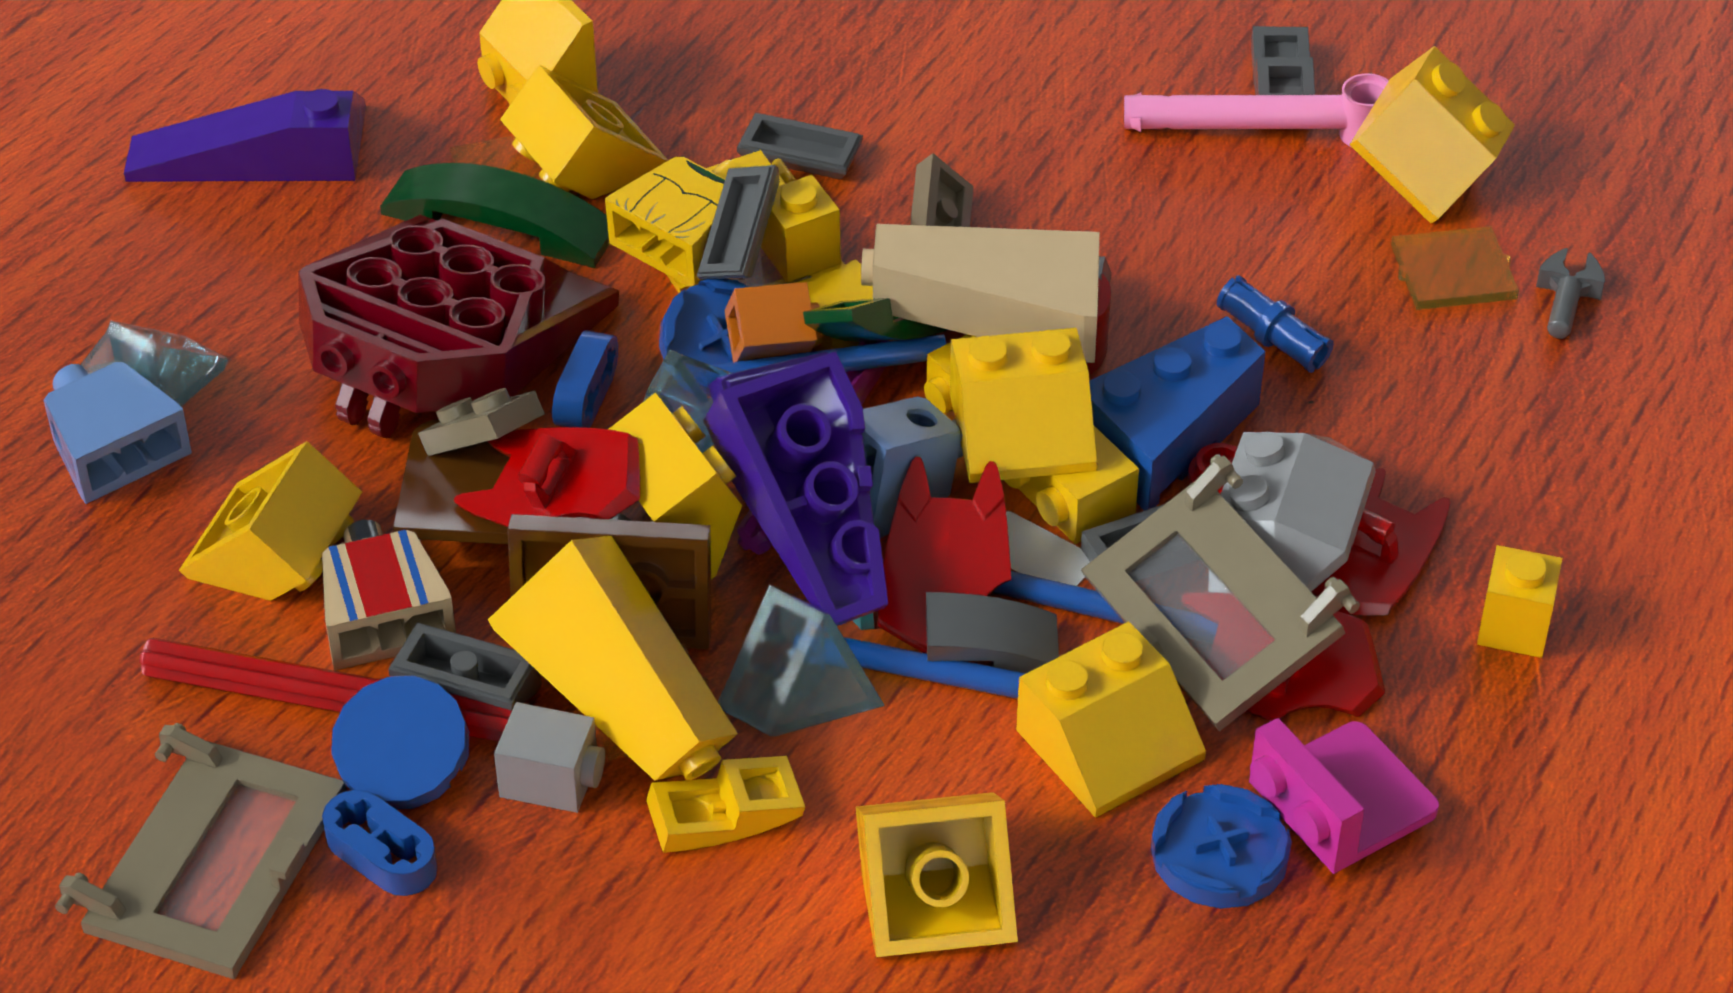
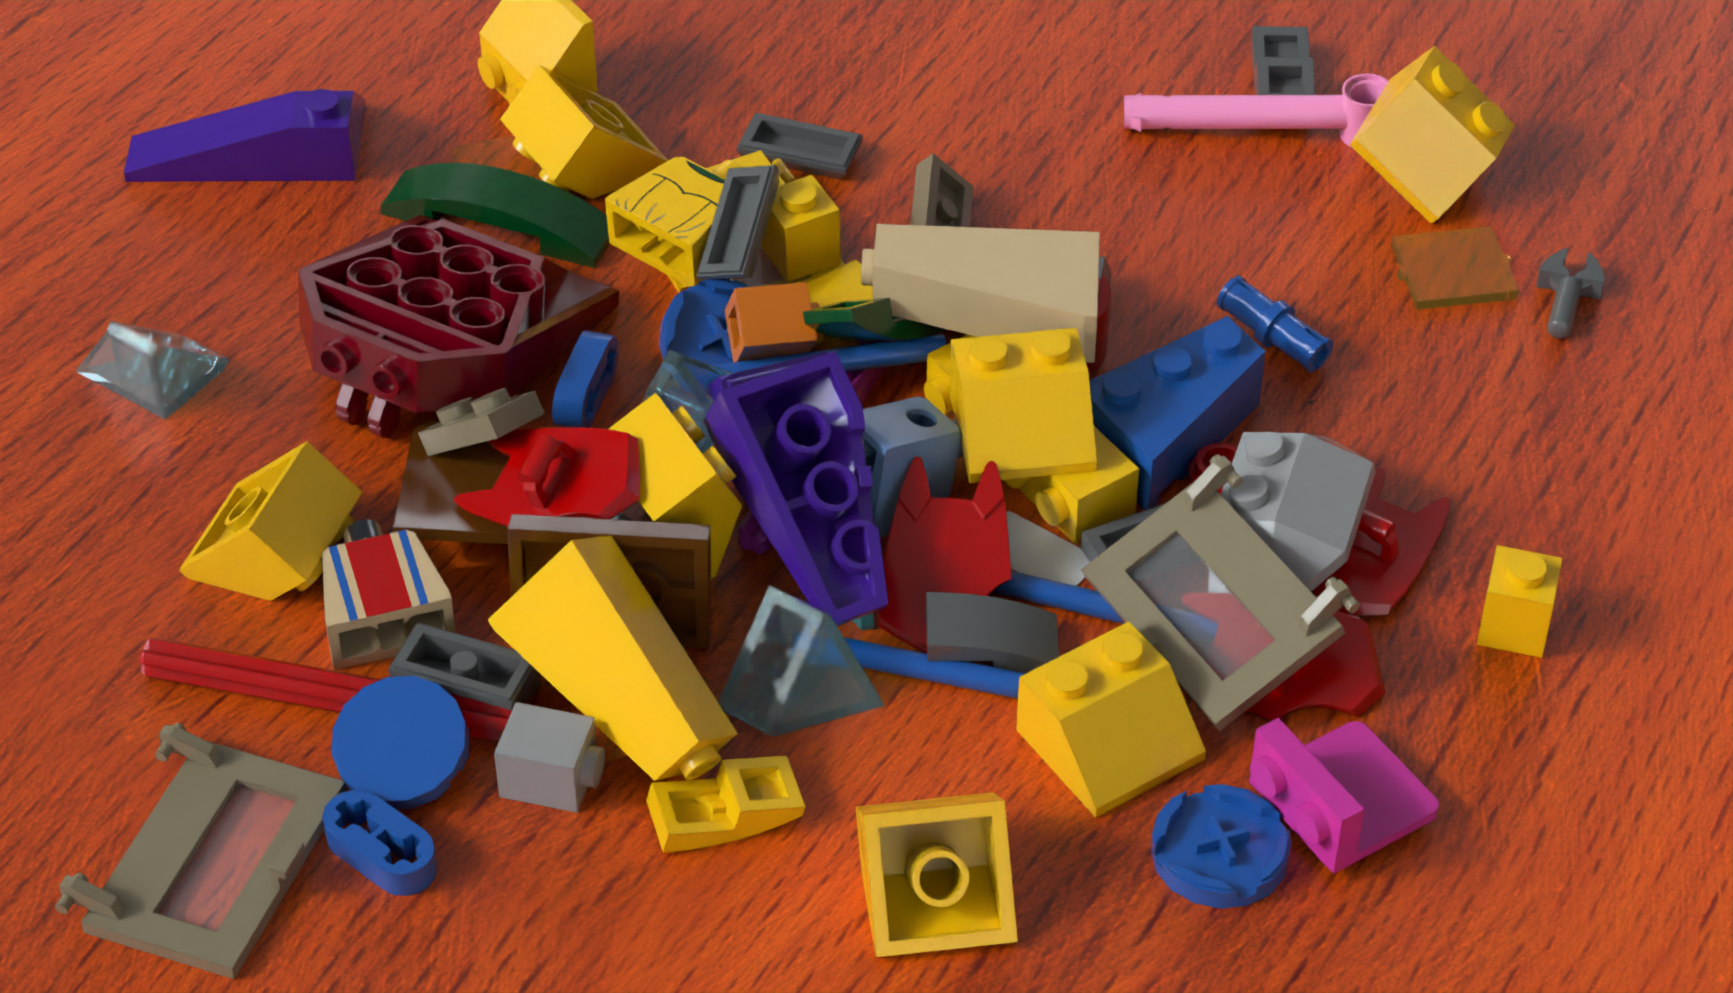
medium blue torso [43,362,192,504] -> none

